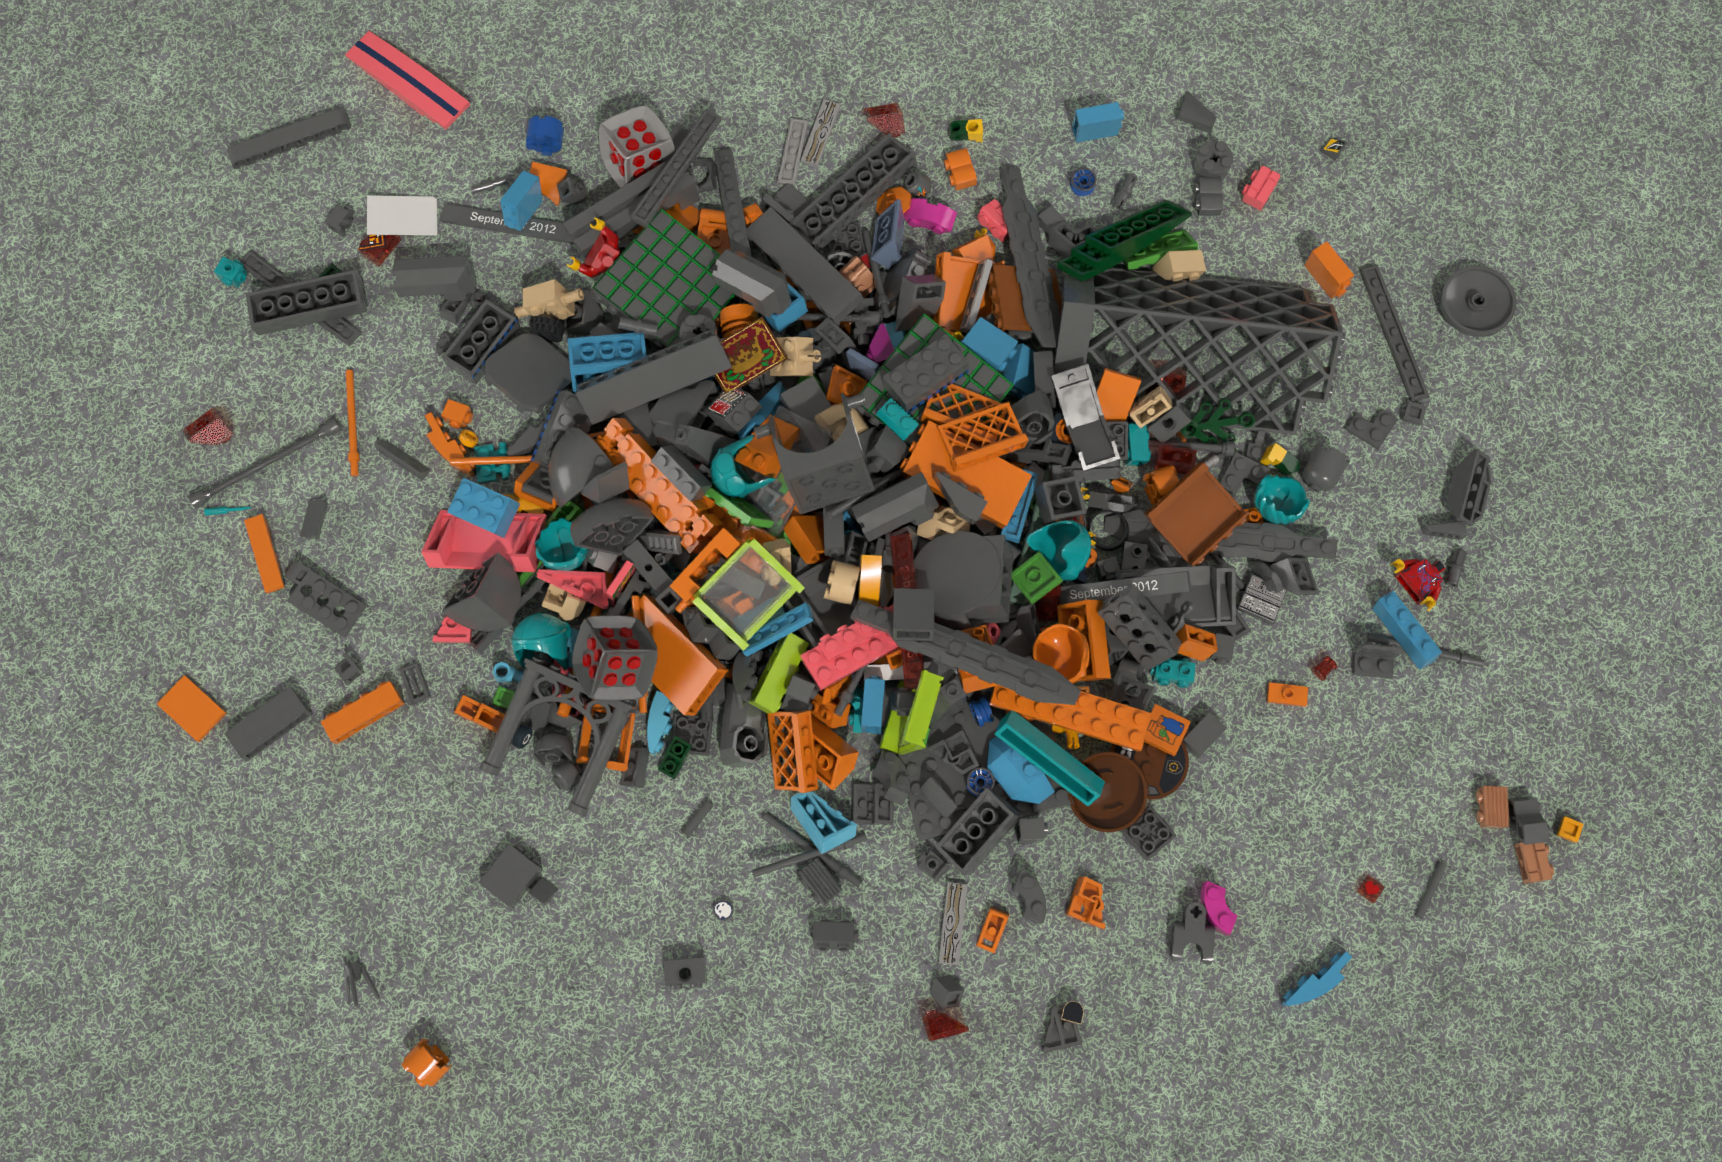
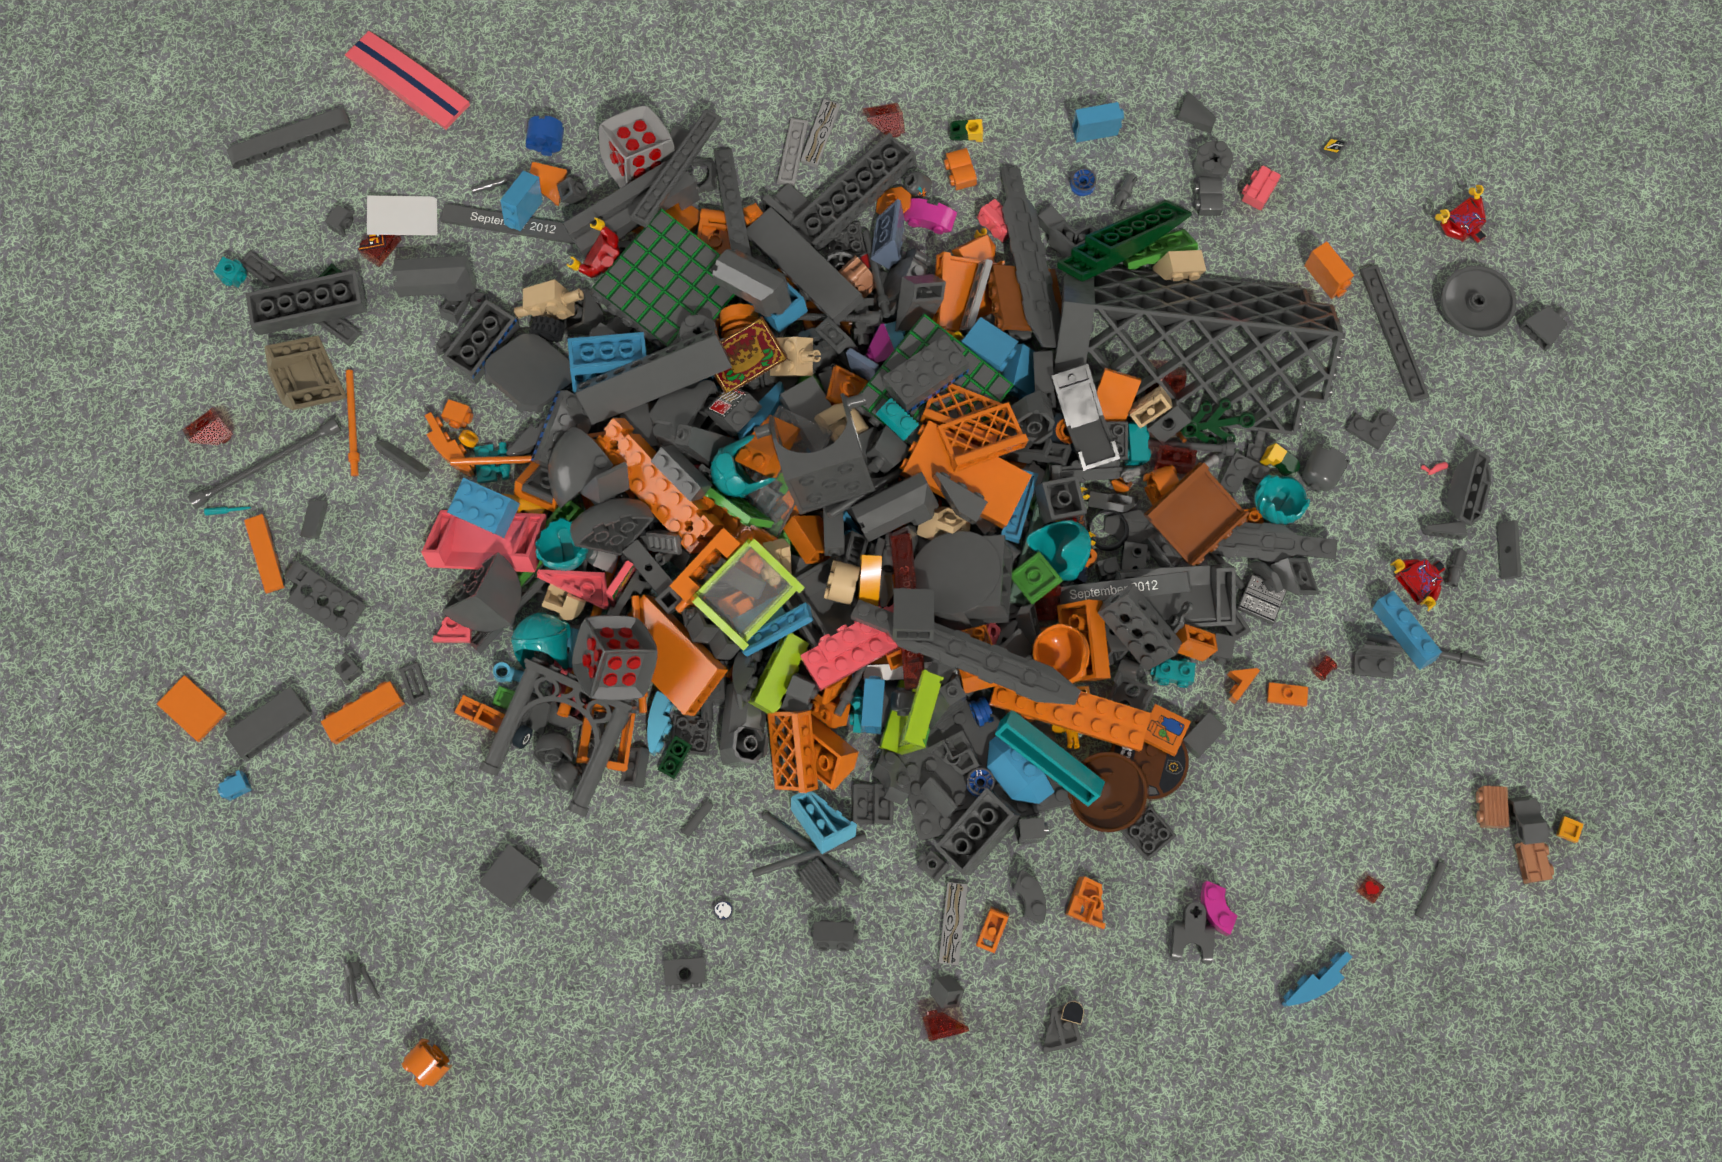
dark grey pin [618,317,658,337] -> none
dark grey plate [1402,401,1427,426] -> none
none -> dark azure brick [217,770,252,801]
none -> dark tan slope [264,336,347,410]
none -> light grey arm [1121,465,1145,482]
none -> orange slope [1227,668,1260,704]
none -> coral piece [1421,462,1448,475]
none -> red torso [1435,185,1486,243]
none -> dark grey tile [1497,520,1522,580]
none -> dark grey torso [1519,306,1567,351]

